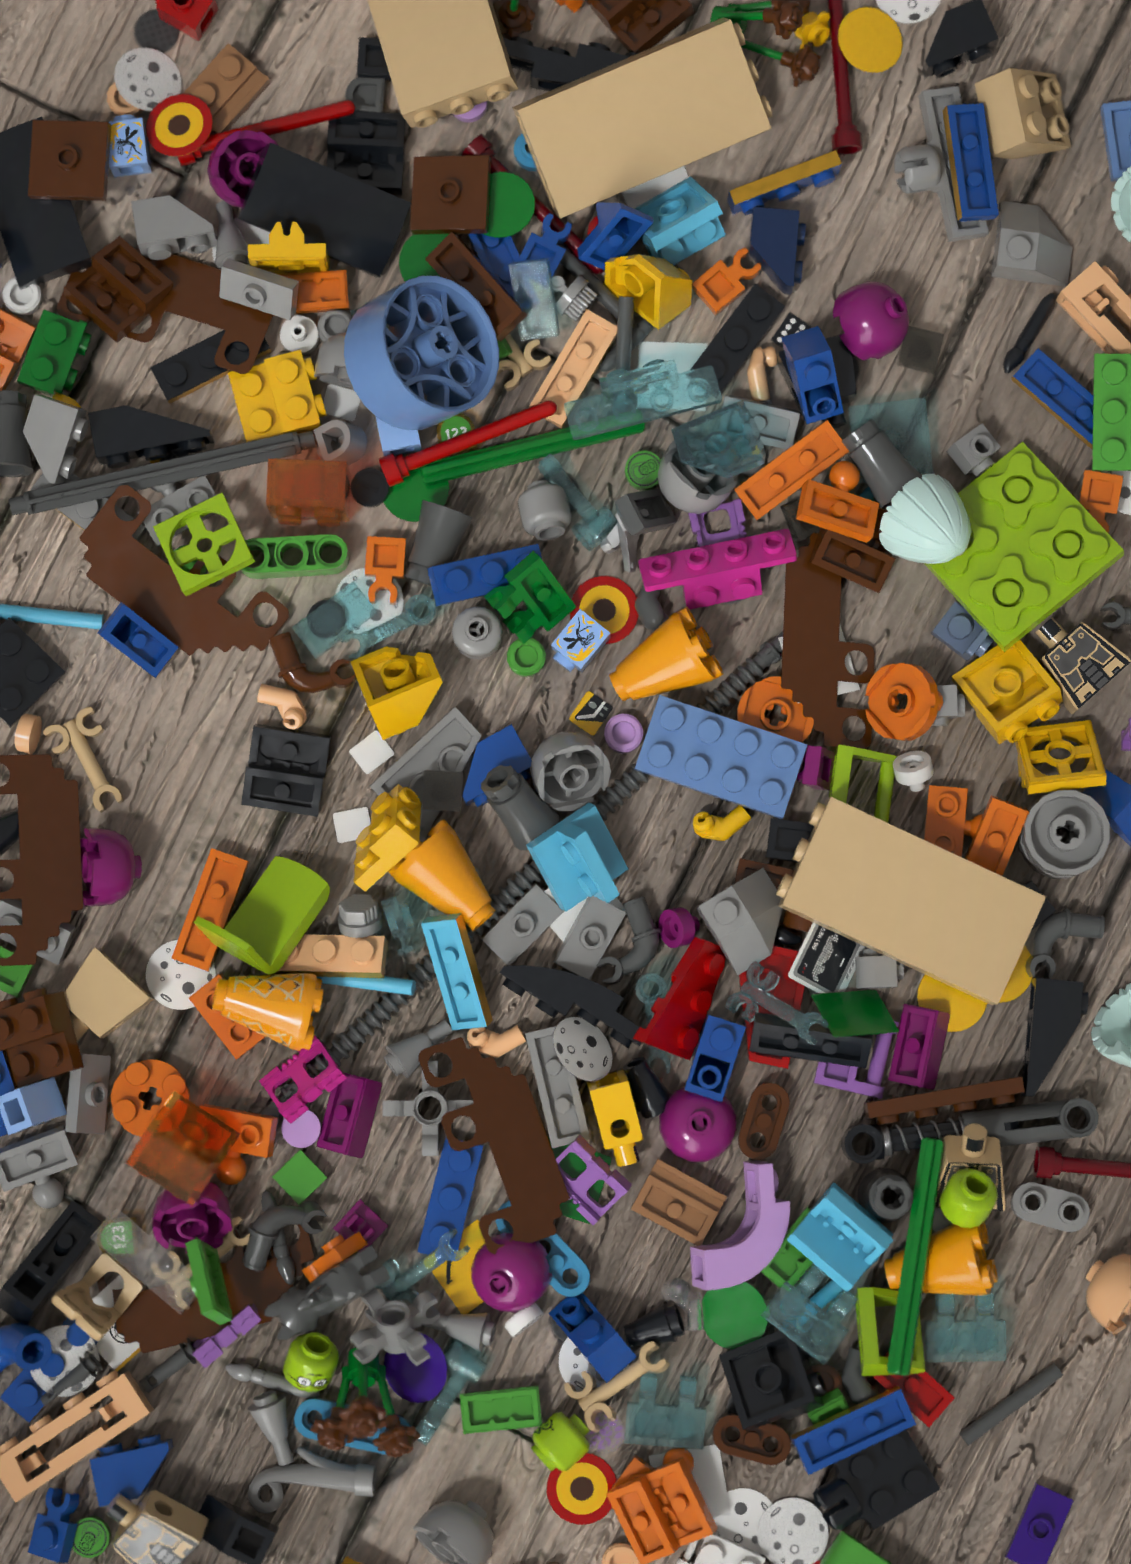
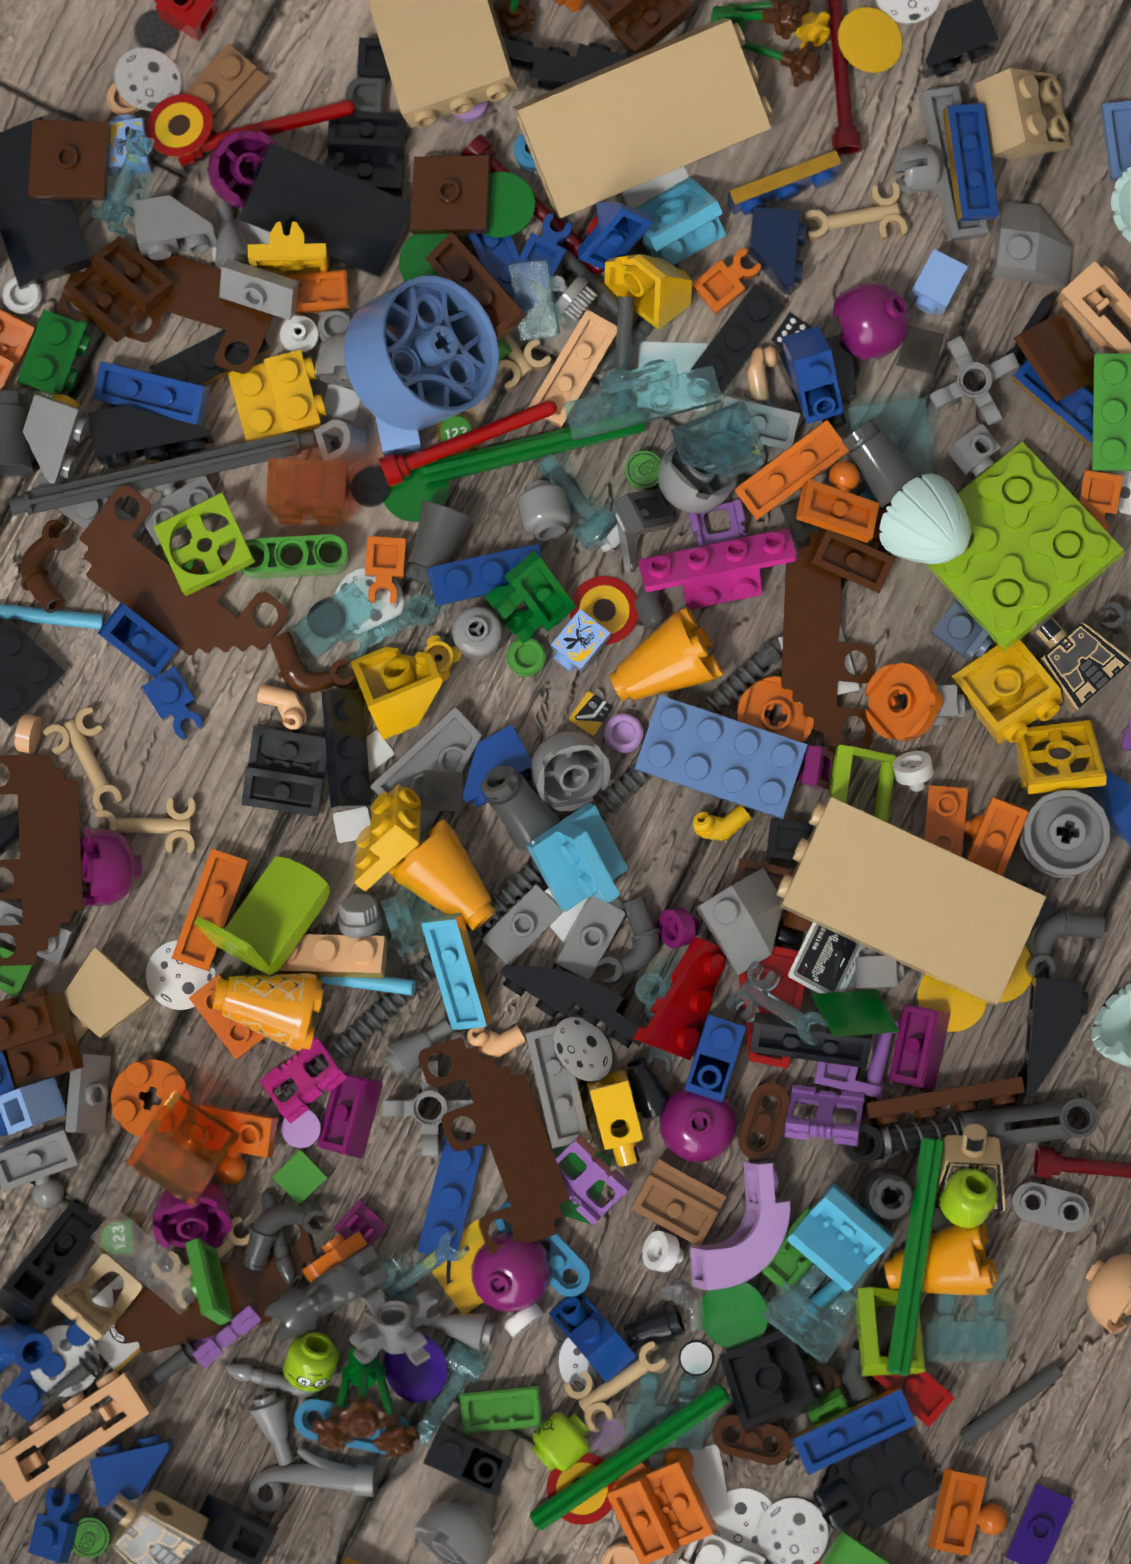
none -> reddish brown piece [20,519,74,613]
none -> clear light blue bar [91,128,154,235]
none -> blue plate [93,361,210,425]
none -> tan bar [95,798,197,854]
none -> blue plate [141,666,204,740]
none -> black plate [322,690,371,808]
none -> yellow plate [423,635,461,681]
none -> black slope [423,1422,512,1496]
none -> green axle [529,1384,731,1530]
none -> white tile [642,1231,684,1272]
none -> white sticker [679,1340,714,1376]
none -> medium lavender piece [785,1085,865,1146]
none -> tan bar [804,182,908,242]
none -> light blue brick [909,249,968,315]
none -> orange plate [928,1468,1008,1556]
none -> light grey pin [929,336,1020,427]
none -> reddish brown slope [1014,312,1094,403]

